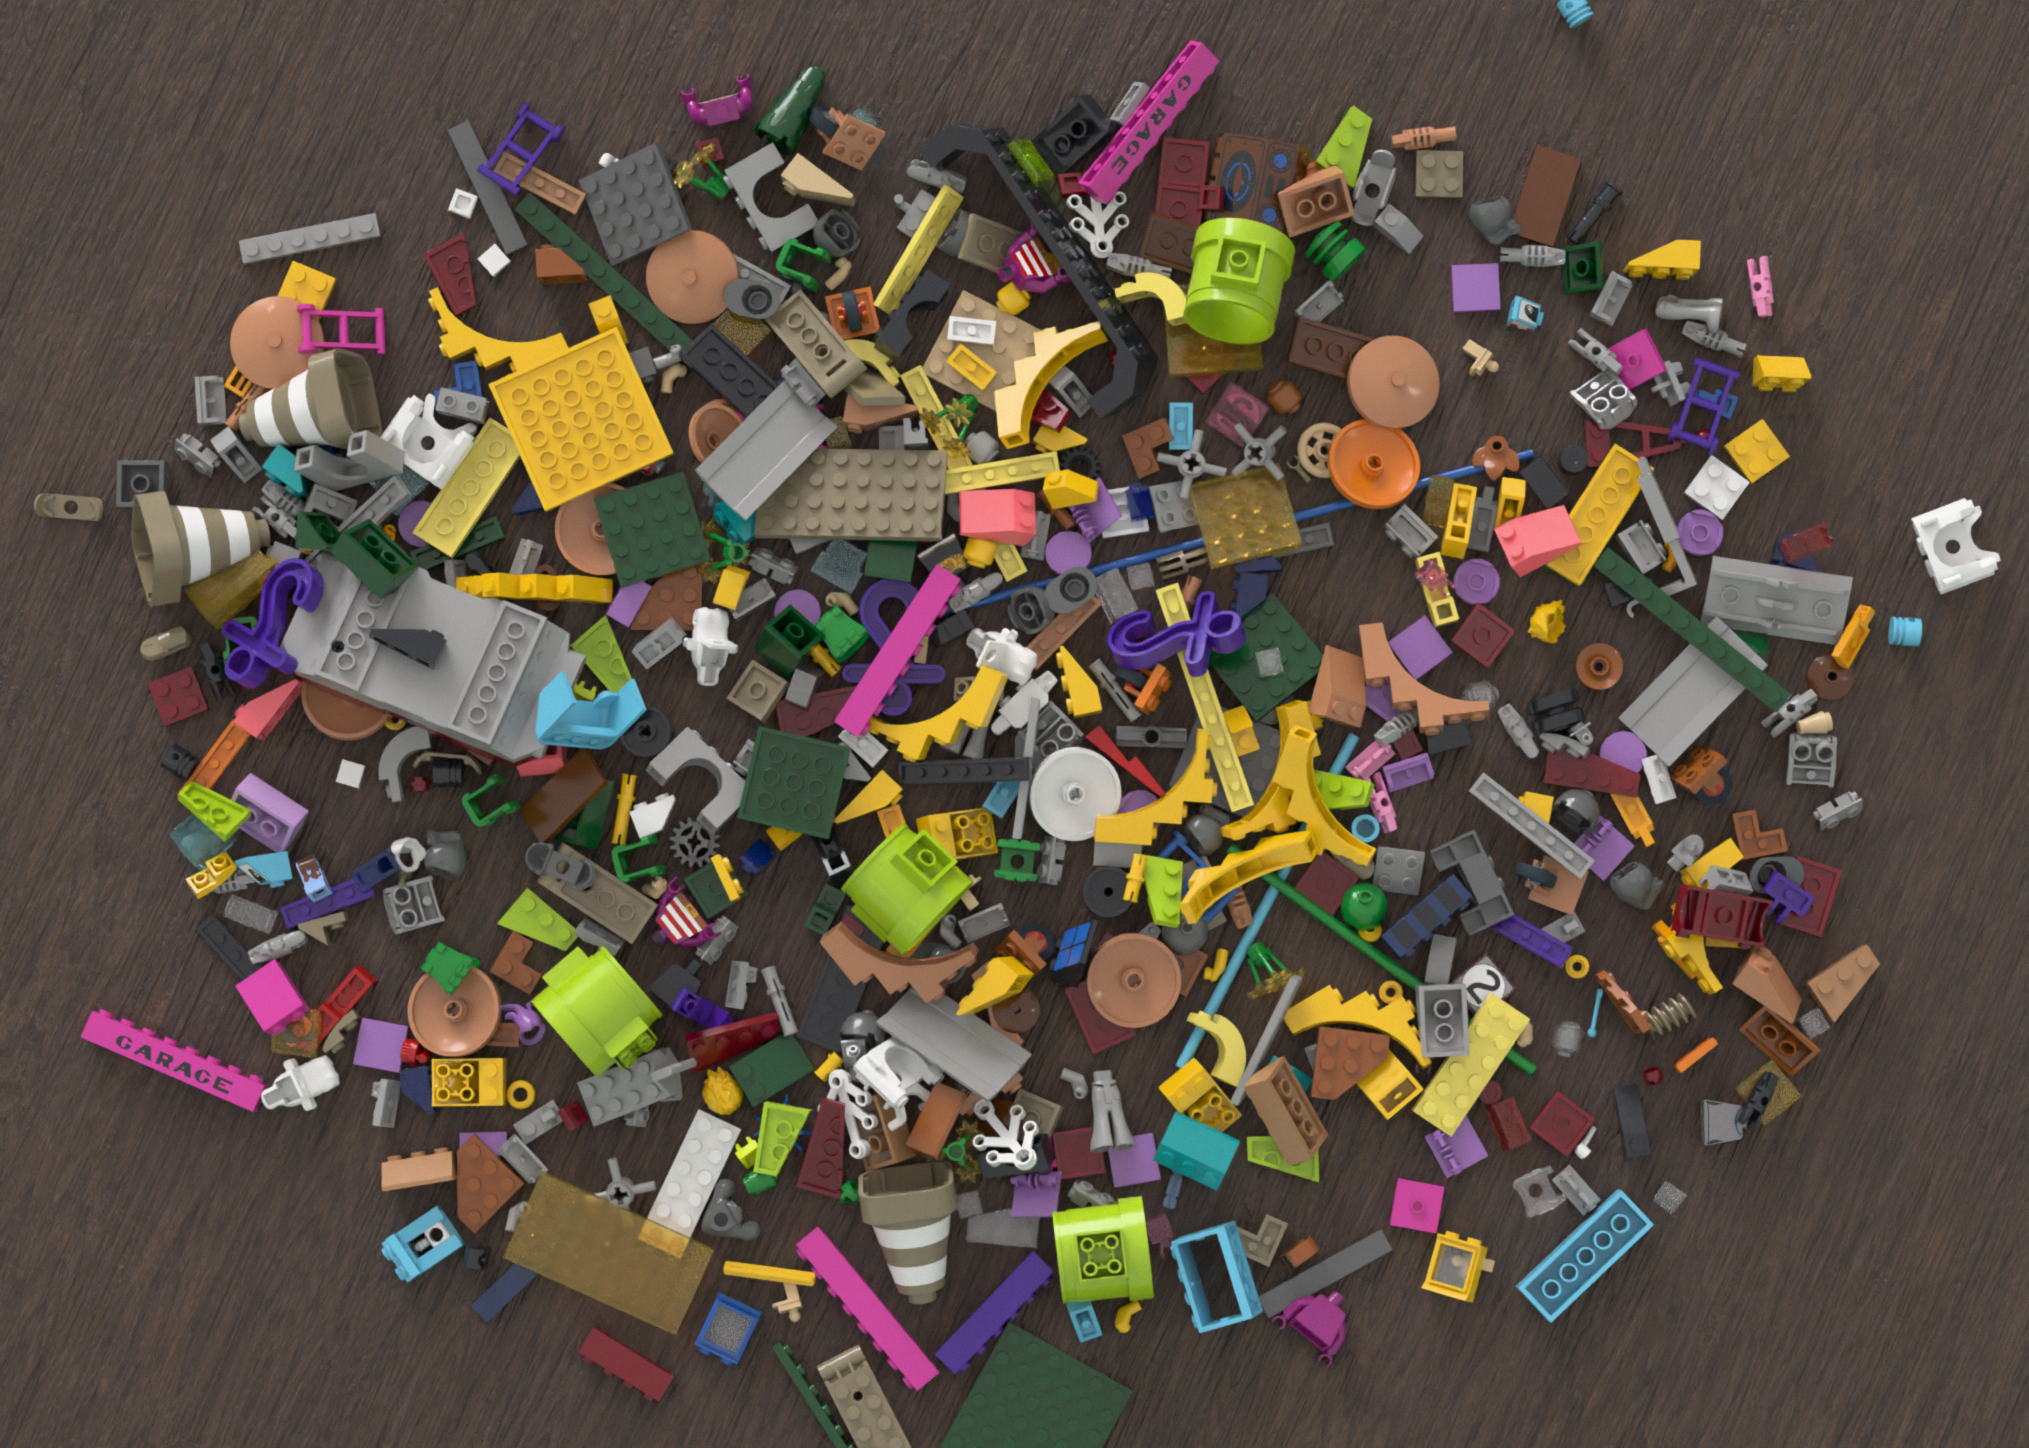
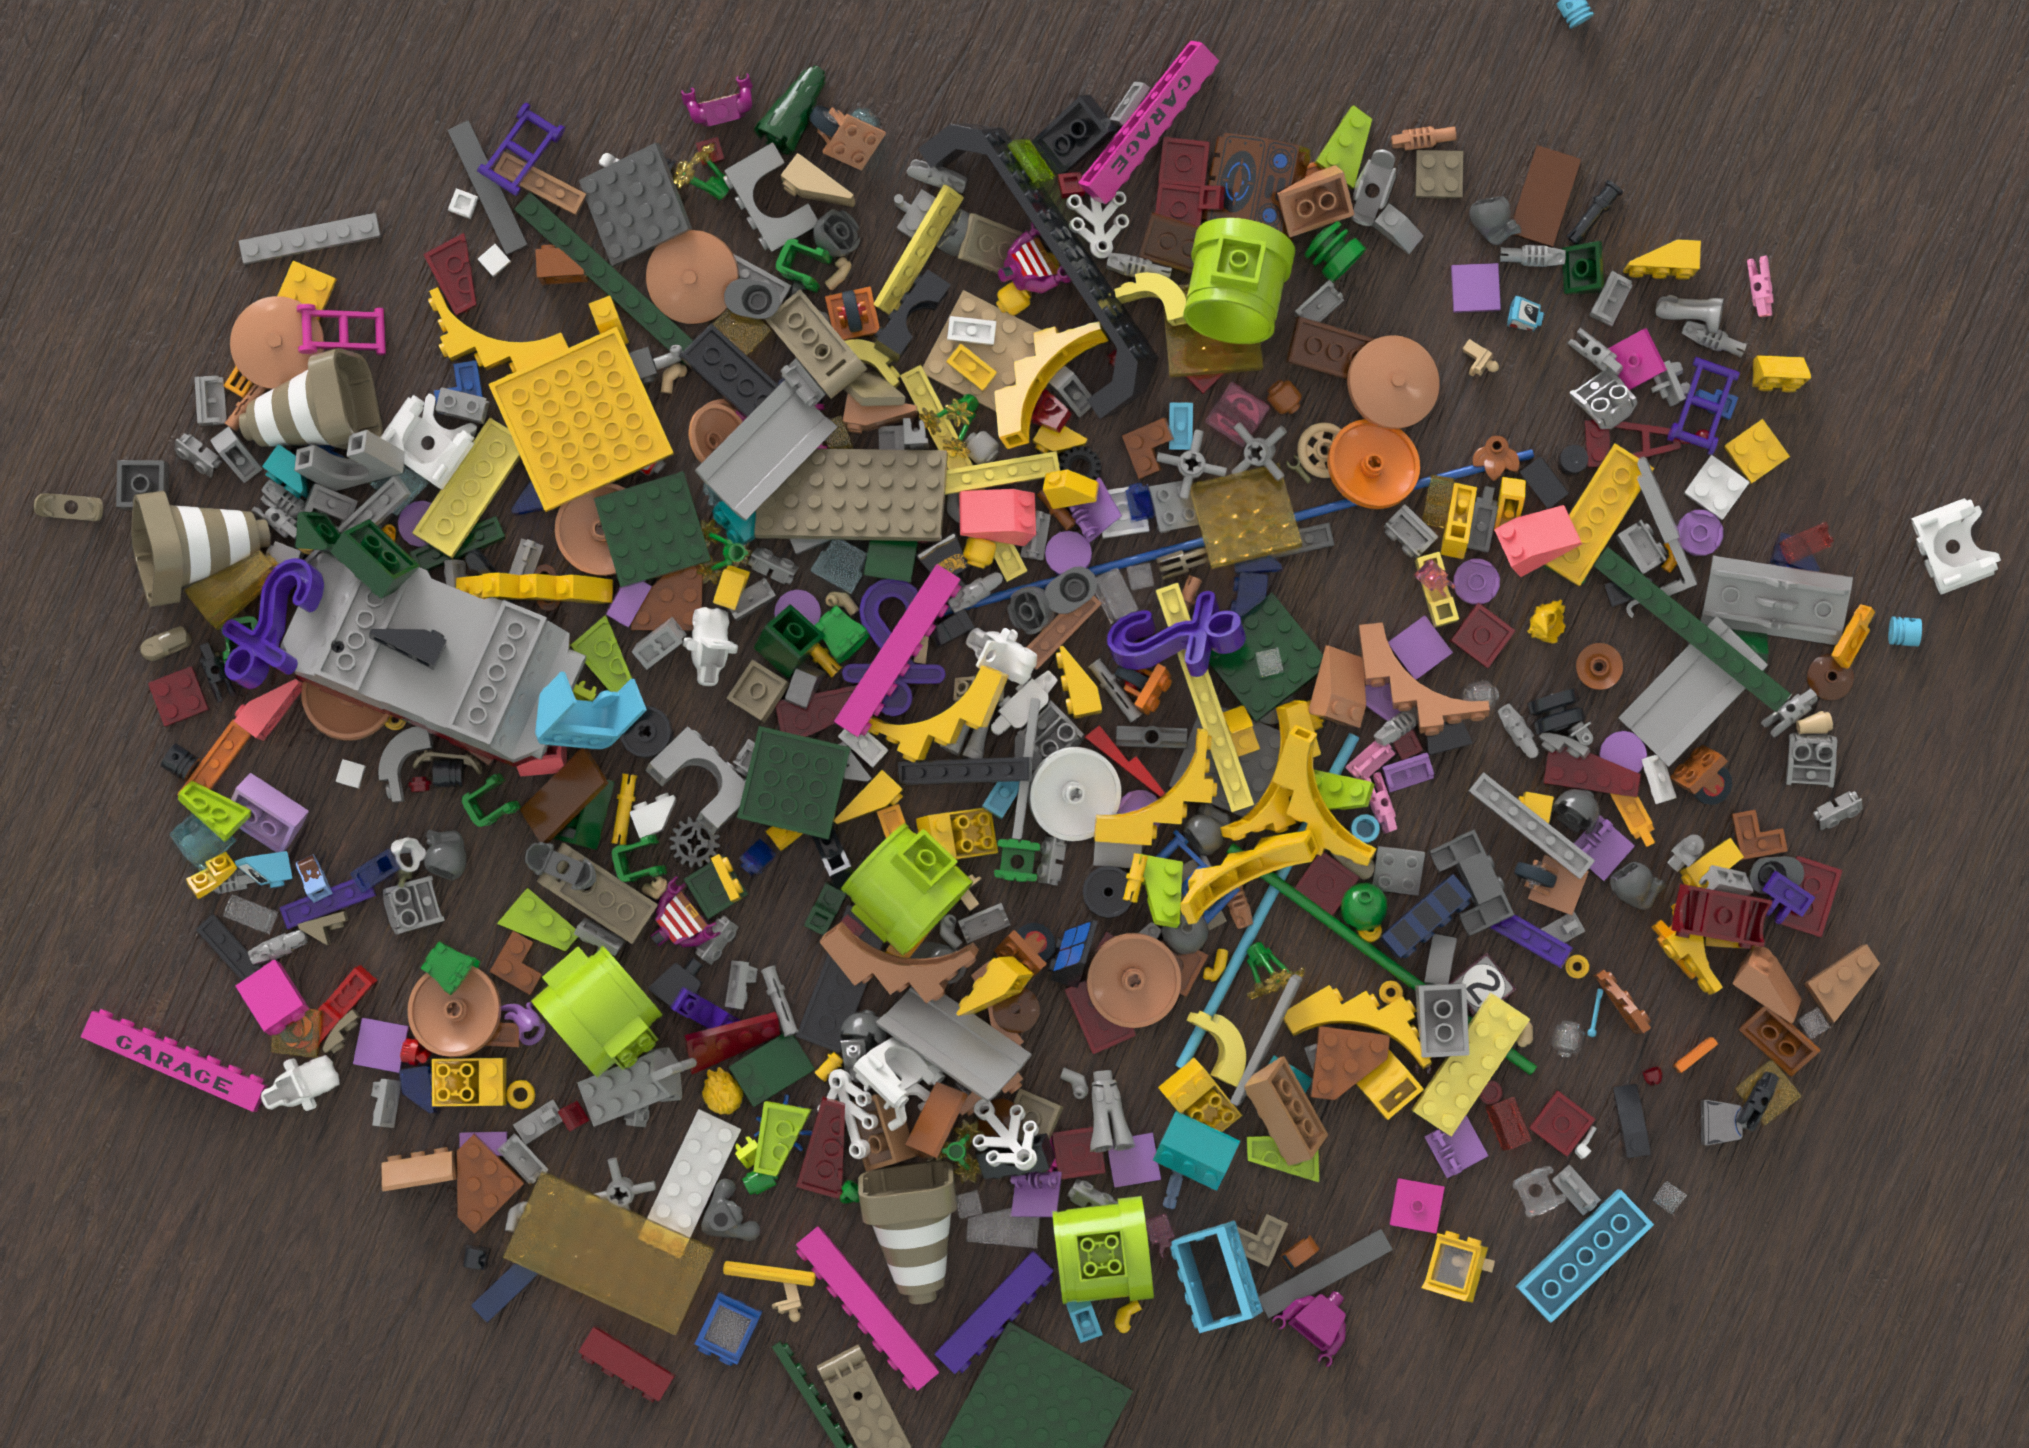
medium azure brick [381,1205,465,1283] -> none
dark tan piece [1645,993,1696,1040] -> none

